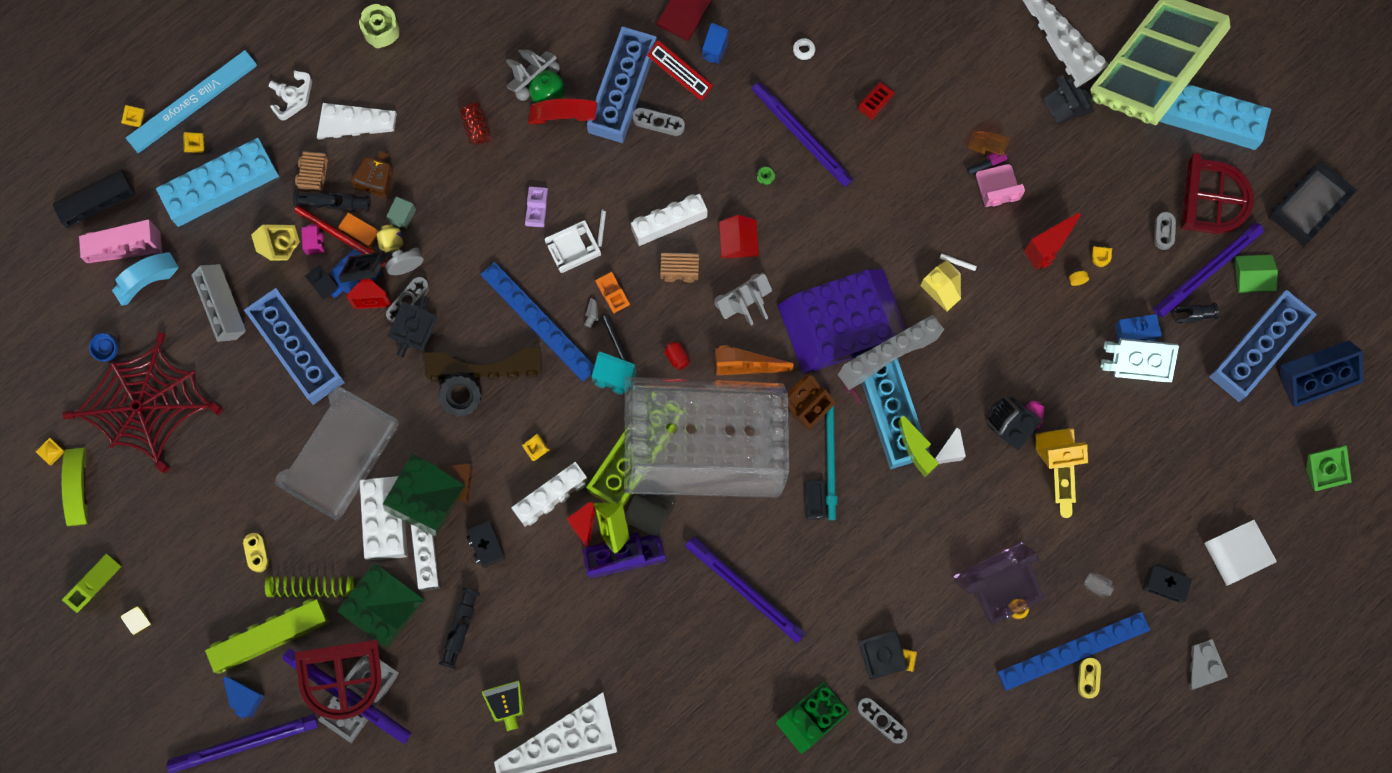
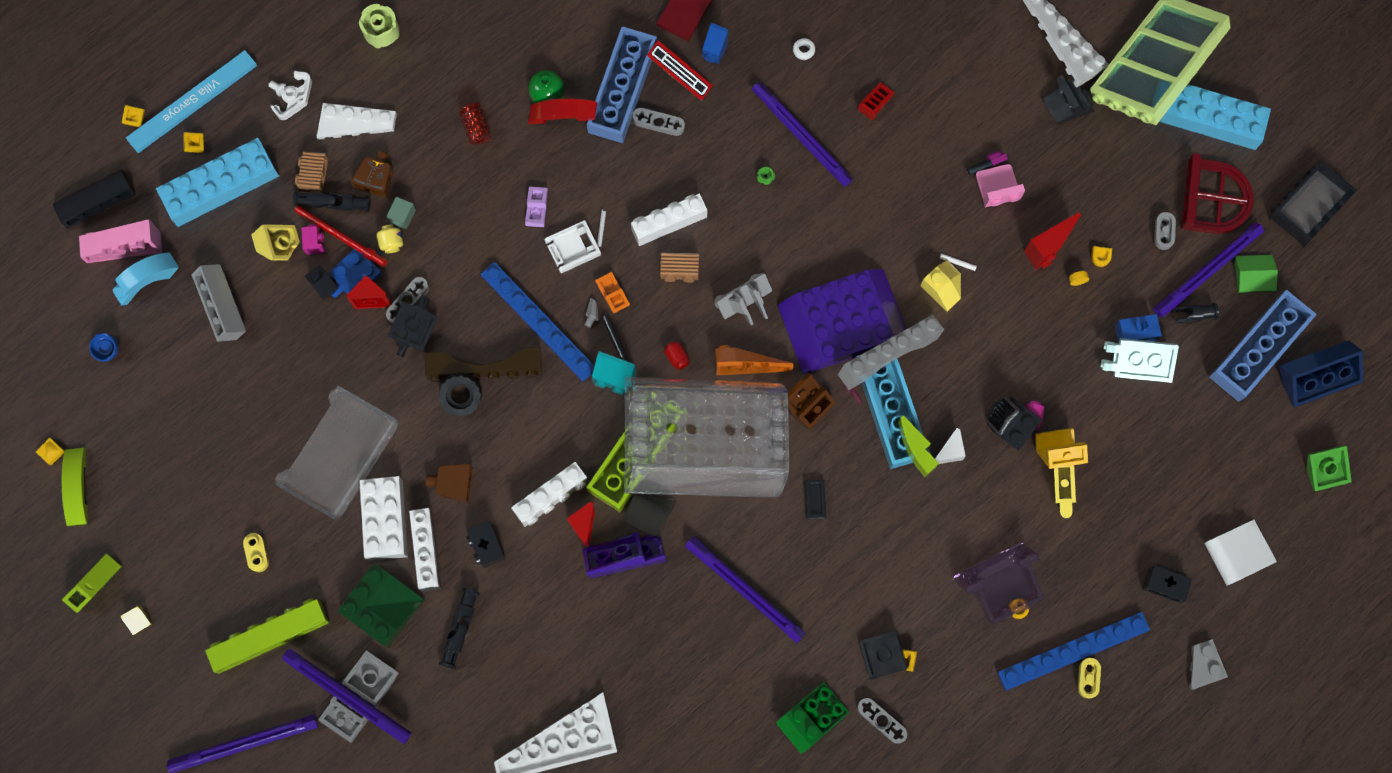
dark red animal [63,332,223,474] -> none
blue slope [223,676,264,719] -> none
medium blue brick [244,288,345,405] -> none
lime piece [265,575,354,597] -> none
dark red window [295,640,381,720] -> none
orange tile [338,213,379,248] -> none
black tile [339,251,386,283] -> none
dark green slope [383,454,465,537] -> none
light grey tile [385,248,423,275] -> none
torso [482,681,524,731] -> none
light grey piece [505,49,560,101] -> none
yellow tile [522,434,549,461] -> none
lime slope [594,503,630,553] -> none
red slope [719,215,759,259] -> none
teal bar [826,406,837,520] -> none
clear orange slope [967,132,1010,156] -> none
clear brick [1083,571,1115,598] -> none

